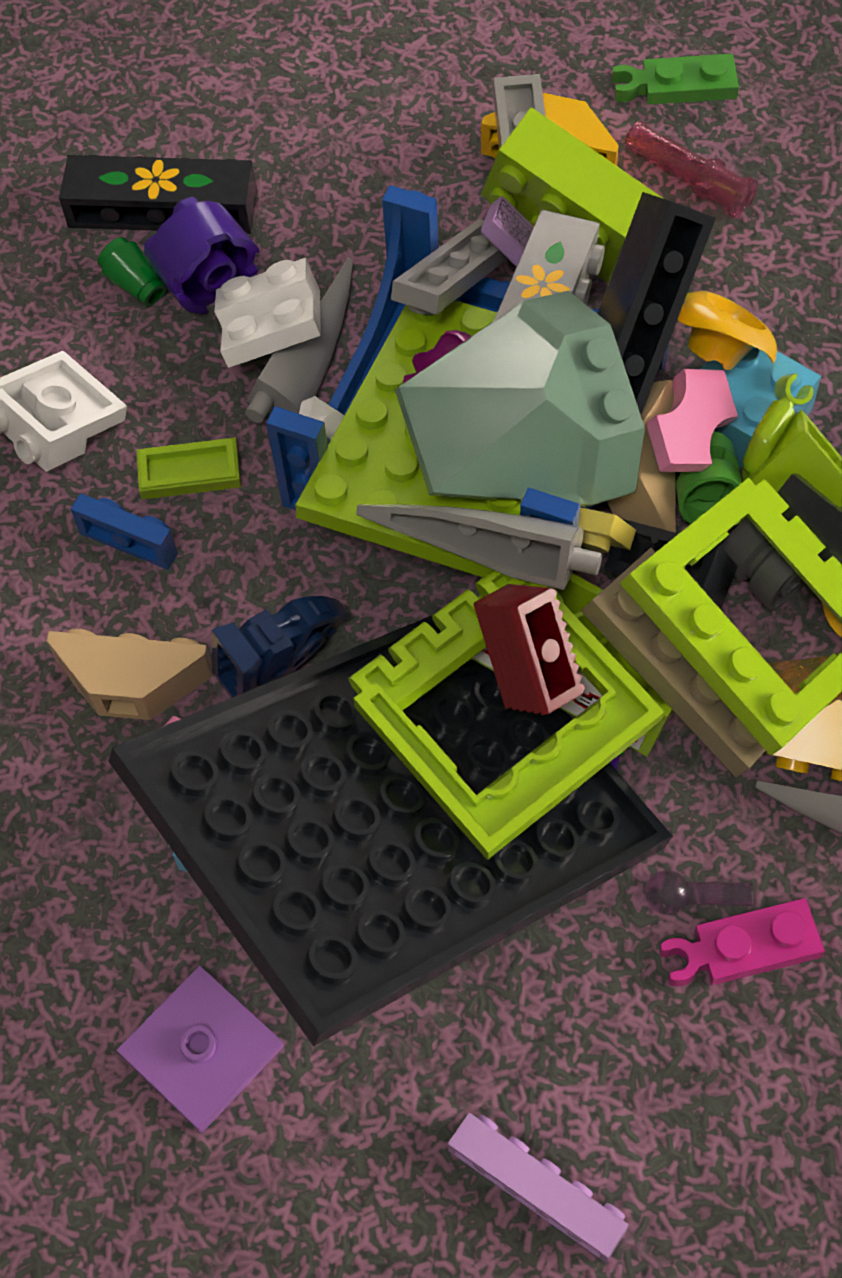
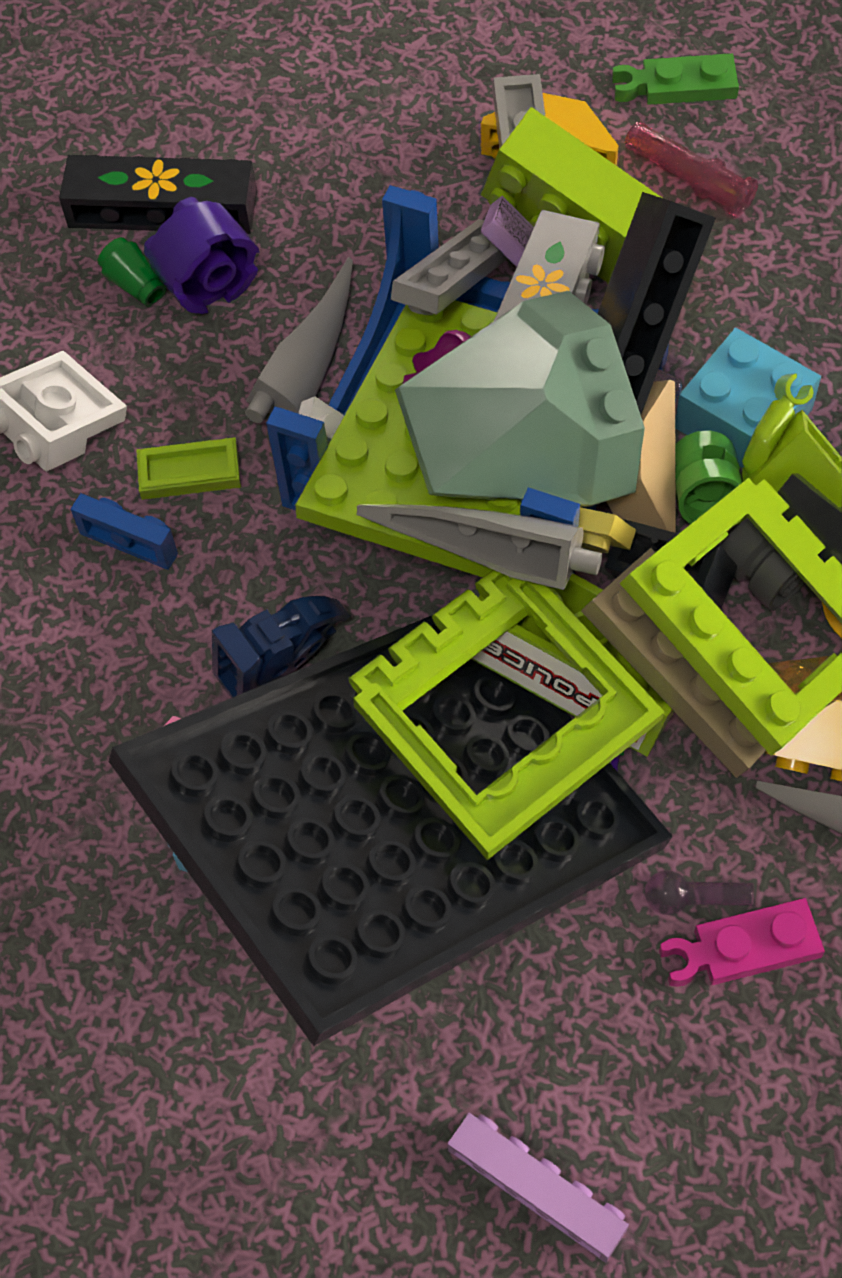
tan slope [47,629,213,720] -> none
medium lavender plate [116,965,284,1134] -> none
white plate [214,258,321,368] -> none
dark red brick [473,584,585,715] -> none
bright pink tile [646,369,738,472] -> none
yellow hat [677,291,777,370] -> none

